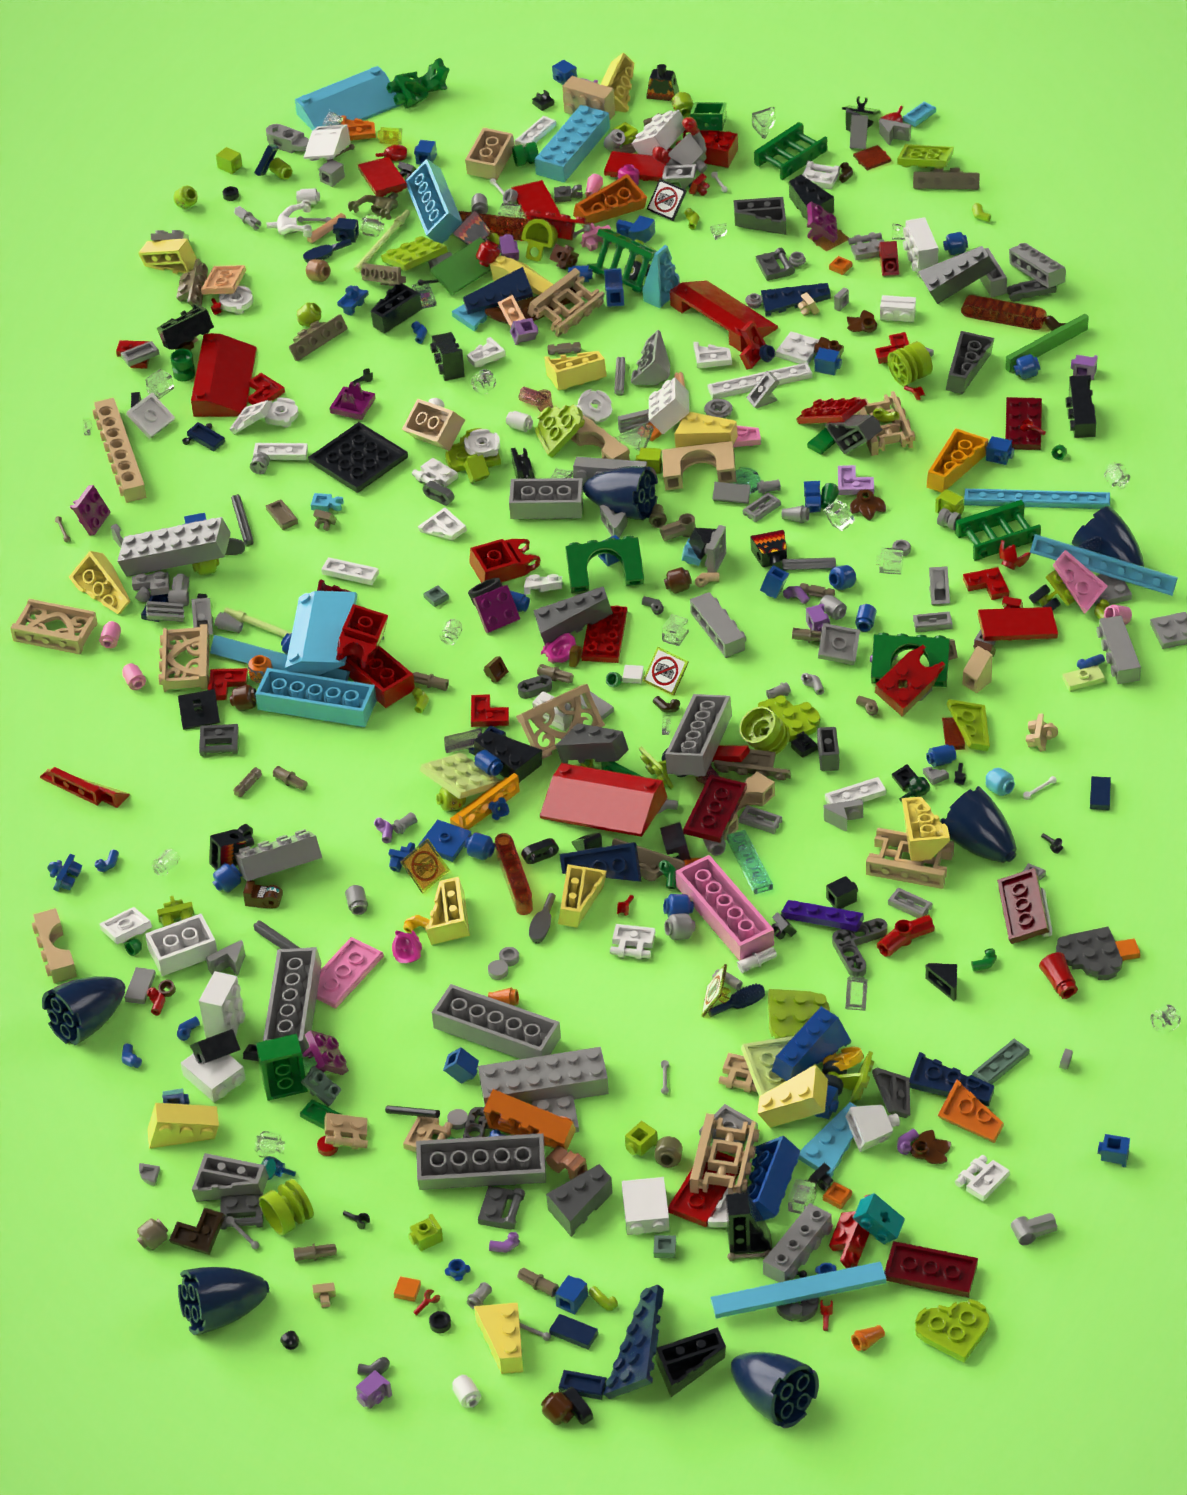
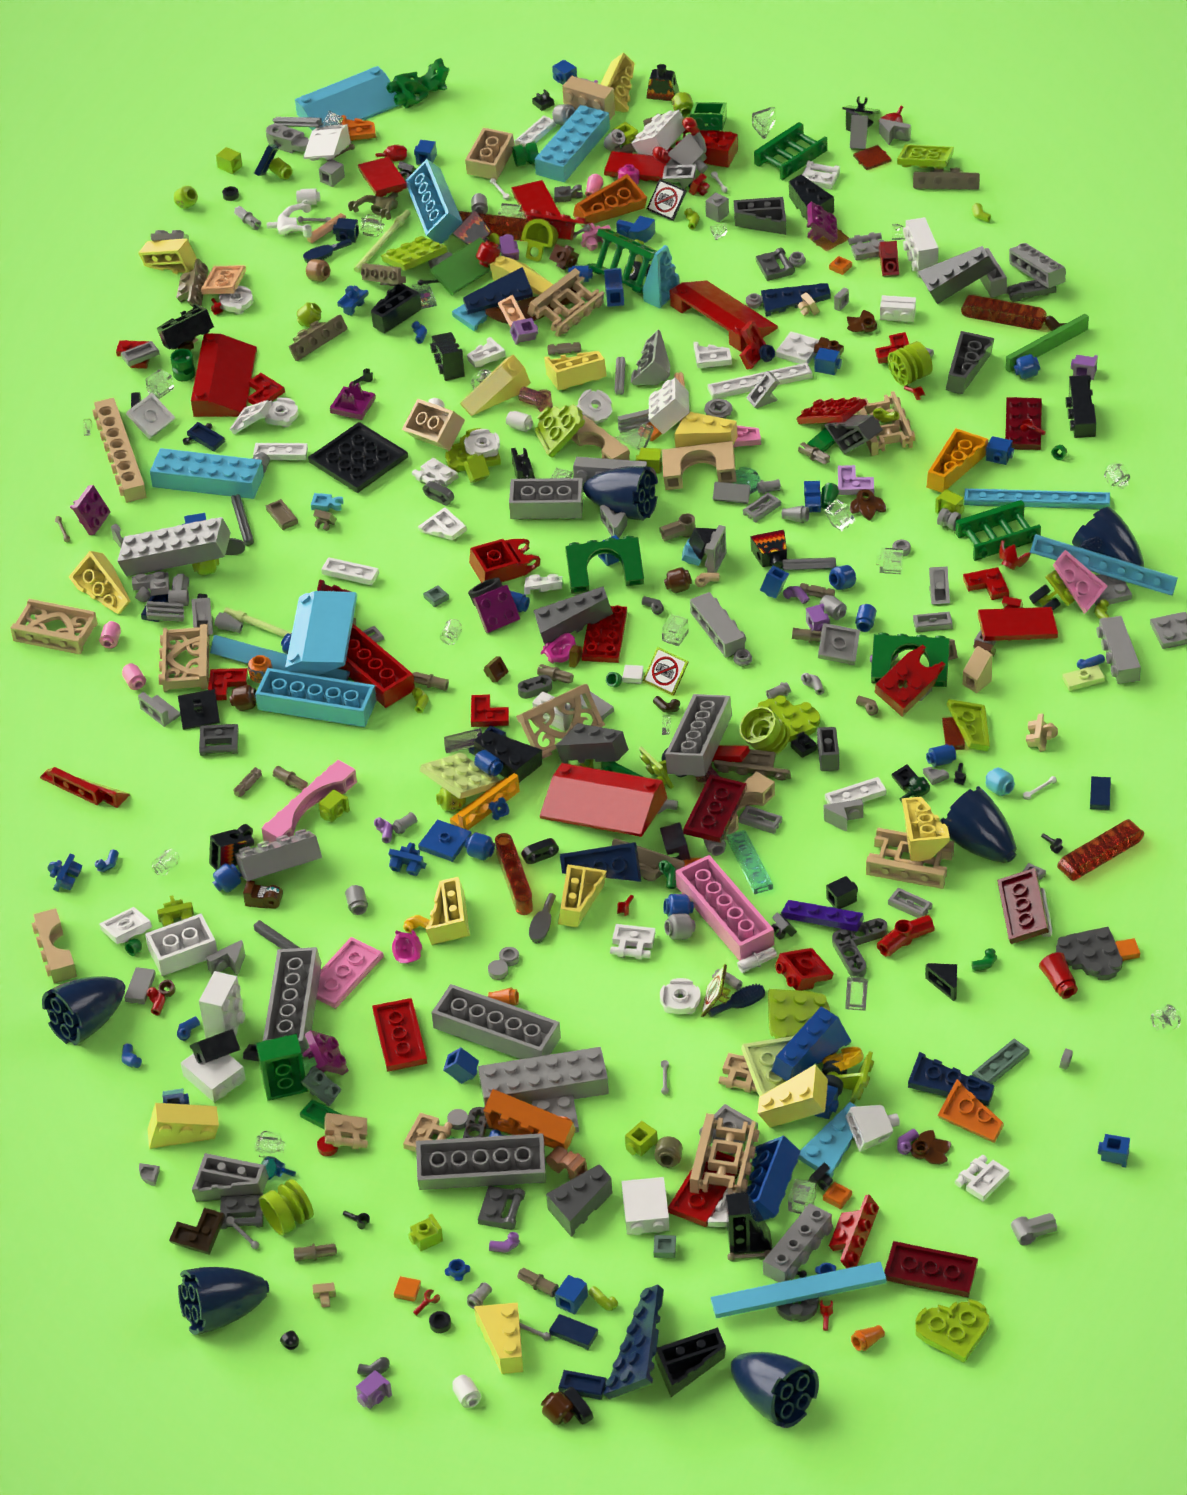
dark tan head [136,1218,169,1250] -> none
red brick [336,604,388,669] -> none
clear yellow brick [377,127,403,145] -> none
bar [385,1105,440,1118] -> none
clear yellow piece [400,839,450,893] -> none
light grey tile [503,188,518,206] -> none
black slope [571,833,602,851] -> none
olive cone [649,504,667,528] -> none
dark brown arm [839,162,853,183] -> none
teal brick [853,1193,905,1244] -> none
dark grey wing [872,1067,910,1118] -> none
medium azure plate [903,101,936,127] -> none
blue head [943,232,968,255] -> none
bright pink brick [1104,605,1132,625] -> none
none -> light grey panel [138,692,181,727]
none -> medium azure brick [150,448,264,499]
none -> bright pink arch [261,760,357,843]
none -> axle [272,116,323,128]
none -> lime brick [318,789,350,823]
none -> red plate [372,998,428,1072]
none -> light yellow wedge [459,355,531,416]
none -> light grey head [552,104,575,125]
none -> white plate [660,978,701,1014]
none -> light grey brick [705,193,729,223]
none -> light grey plate [733,649,752,666]
none -> red plate [775,948,834,991]
none -> dark tan axle [798,442,830,465]
none -> clear red beam [1057,819,1144,881]

